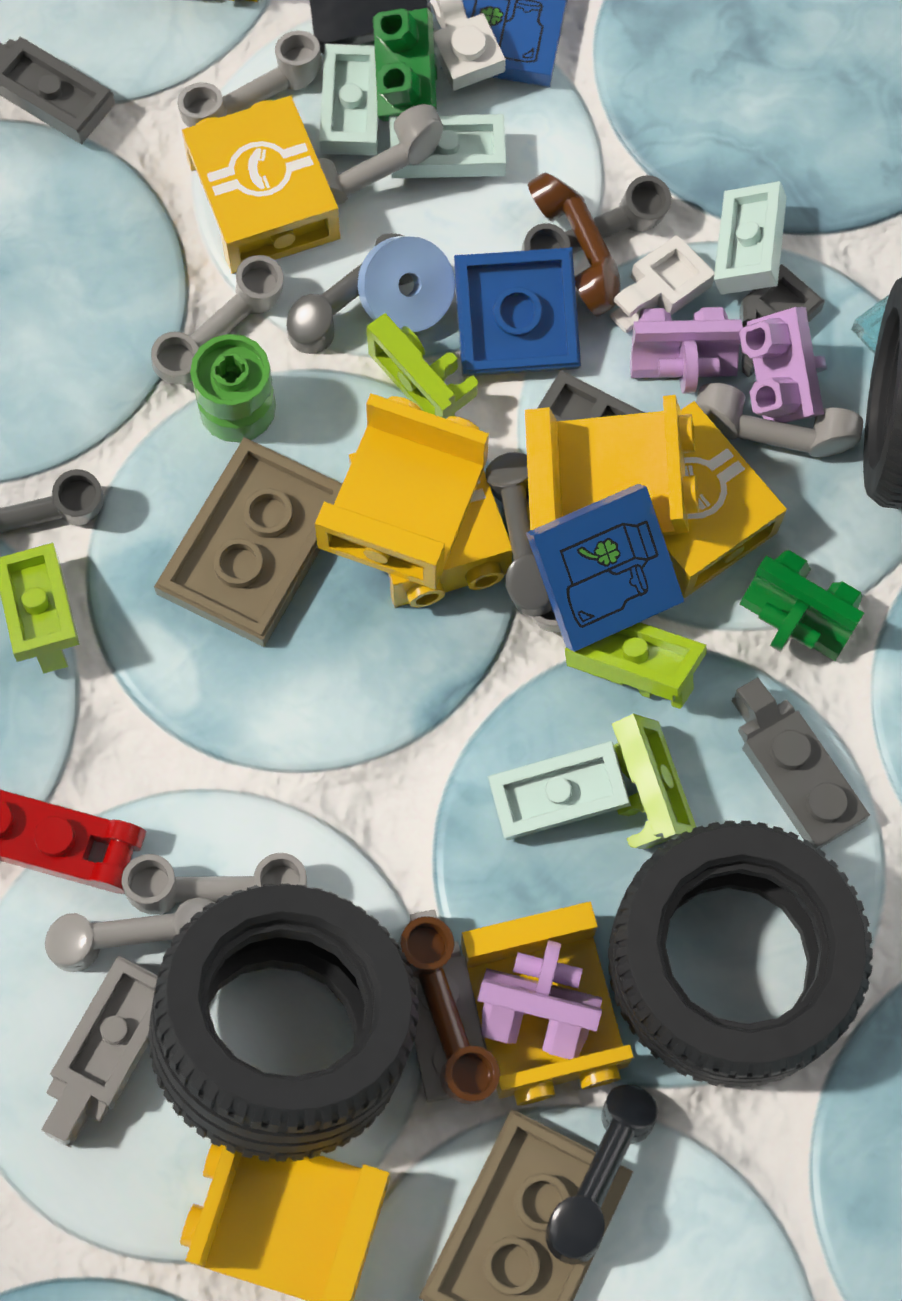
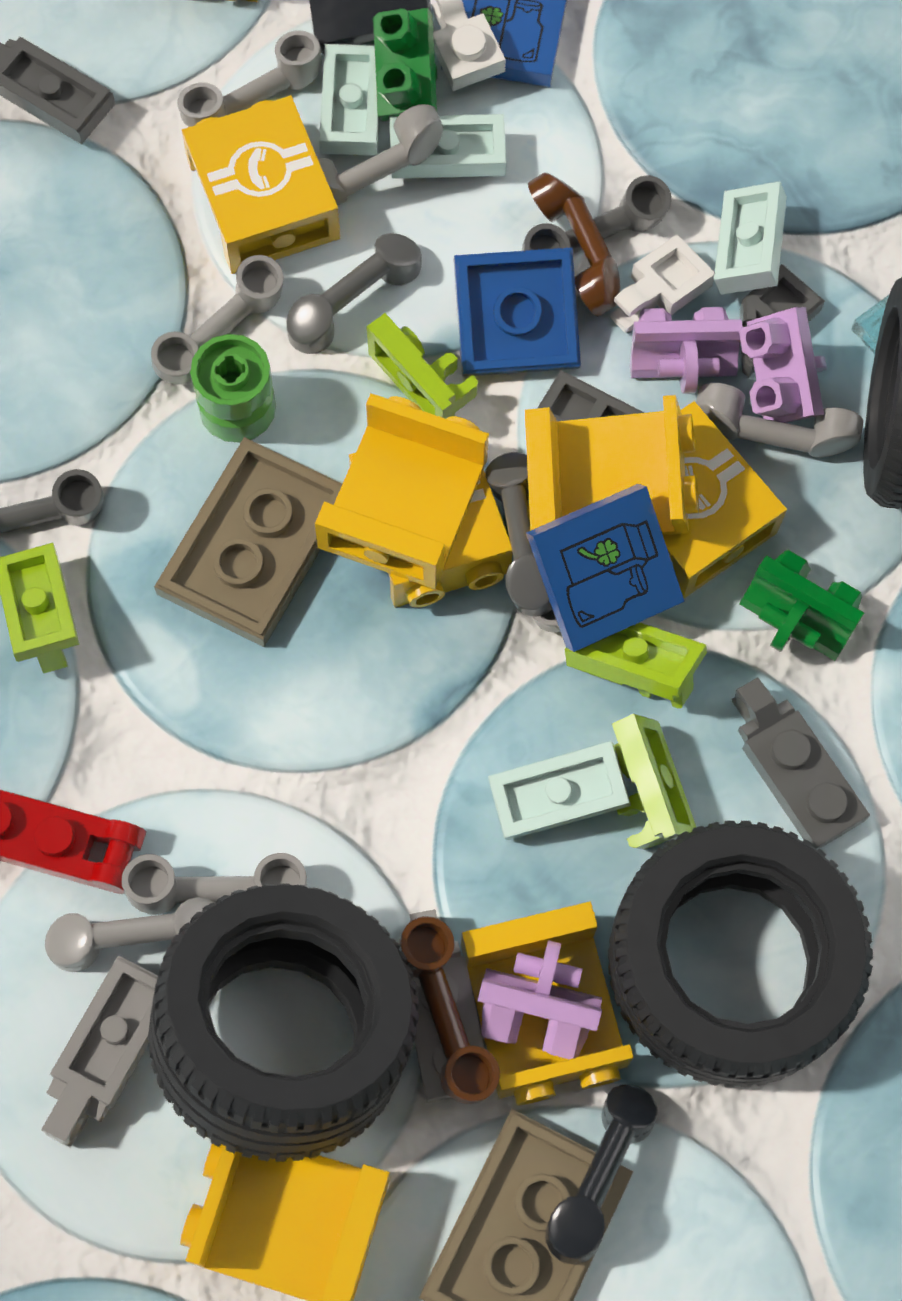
light blue piece [358,236,455,332] -> none

